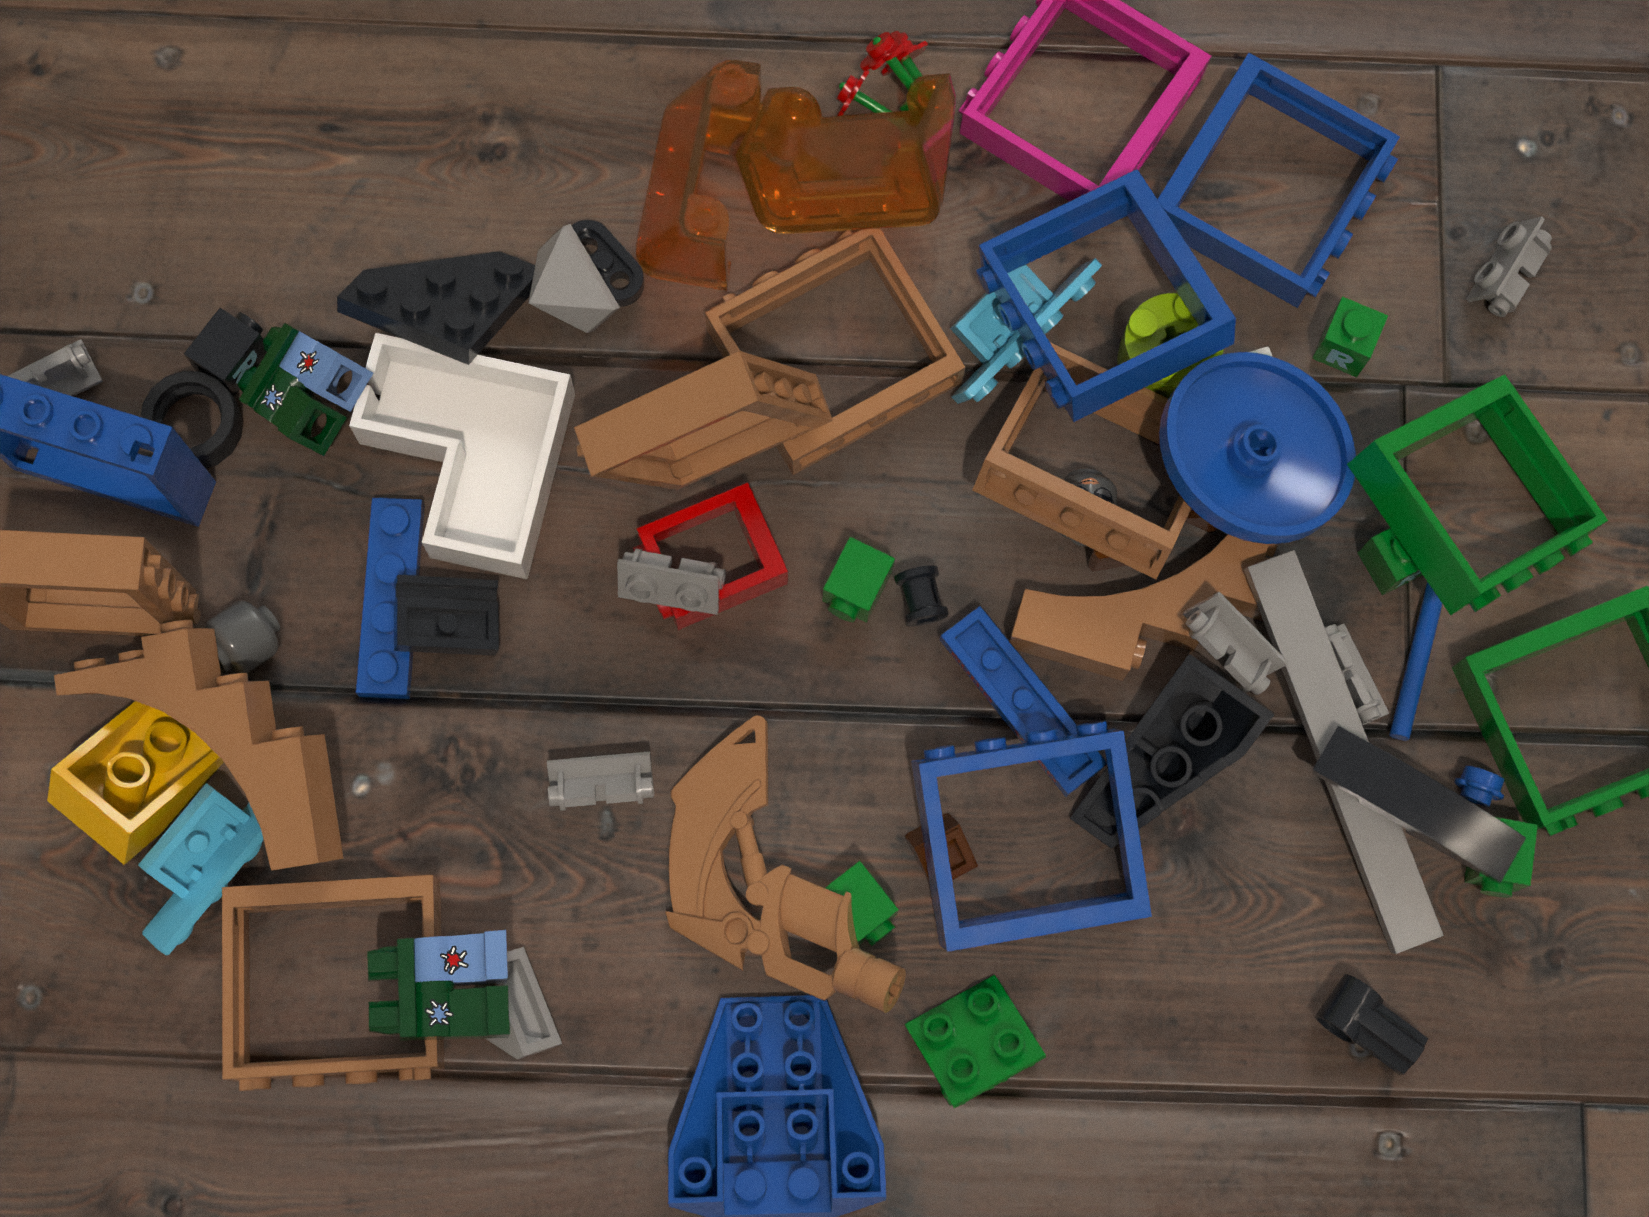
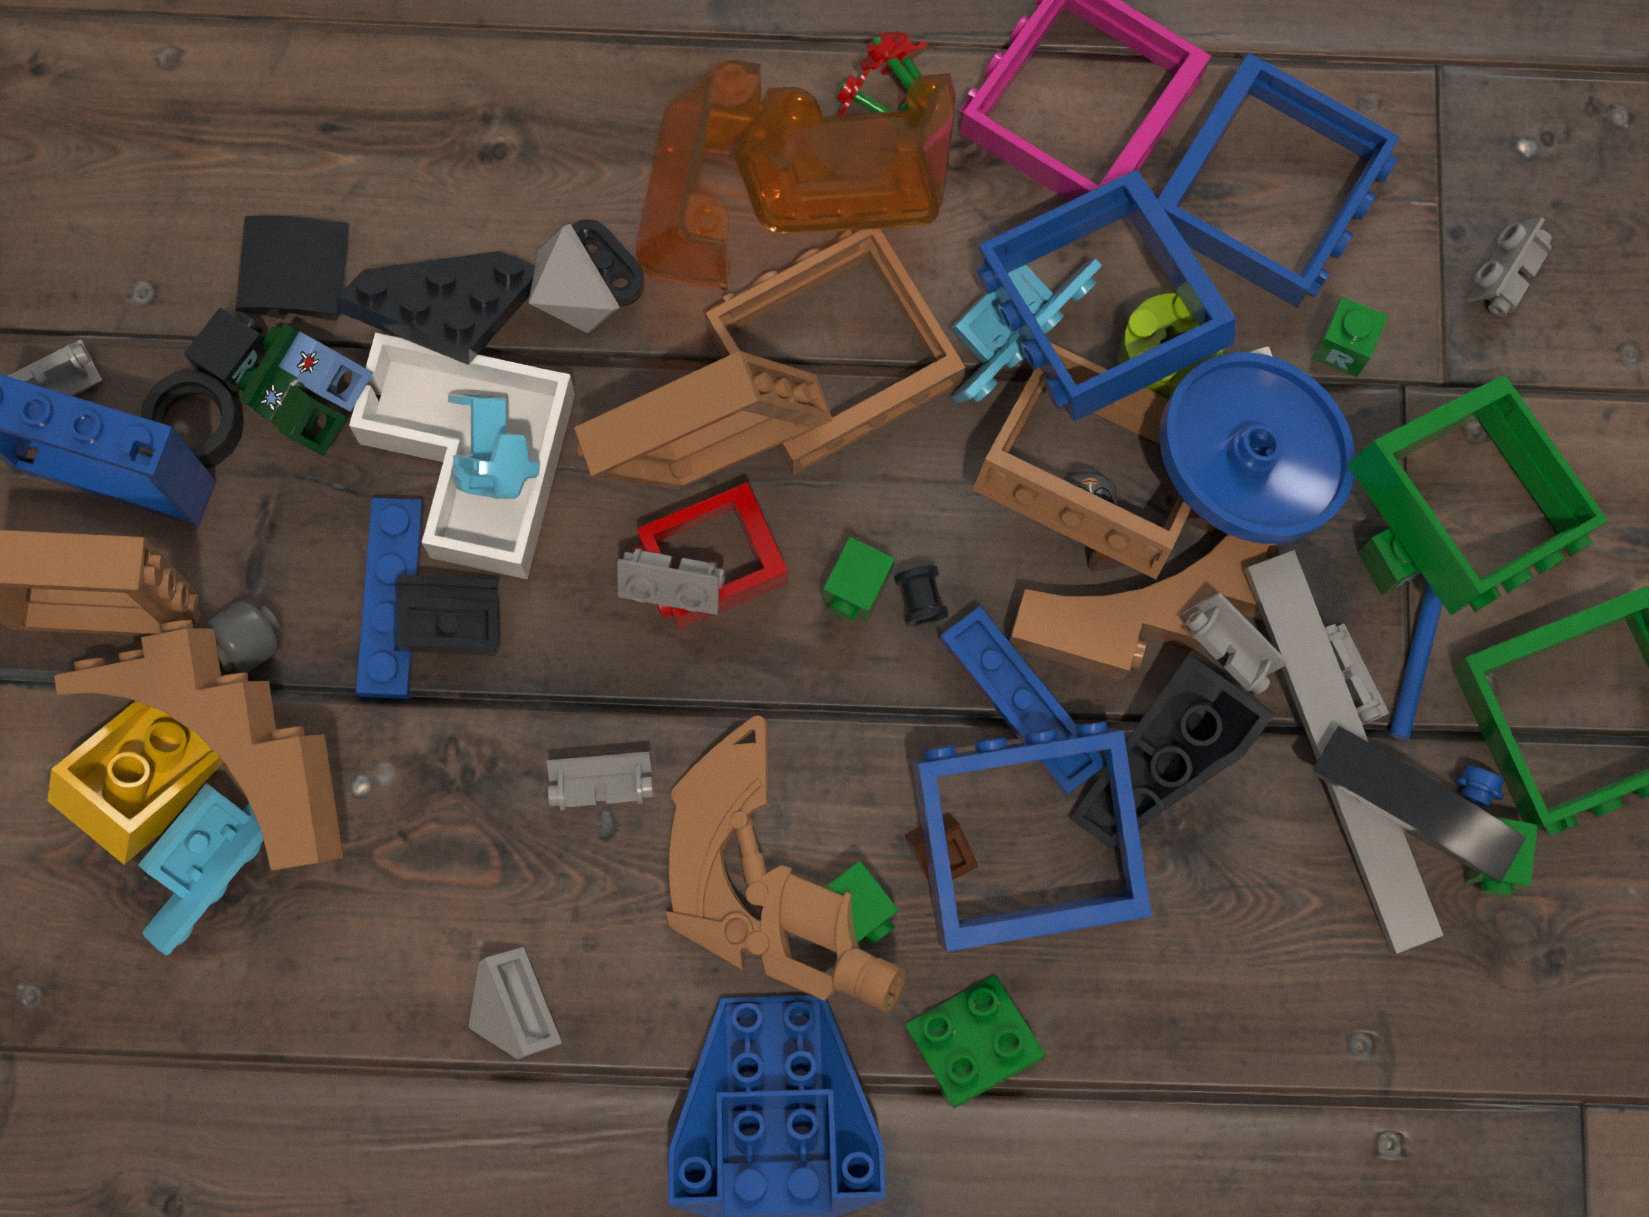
medium nougat window [222,875,445,1091] -> none
dark green hips [367,930,510,1041] -> none
black piece [1315,974,1429,1075] -> none
none -> black slope [235,216,348,321]
none -> medium azure piece [448,394,540,499]

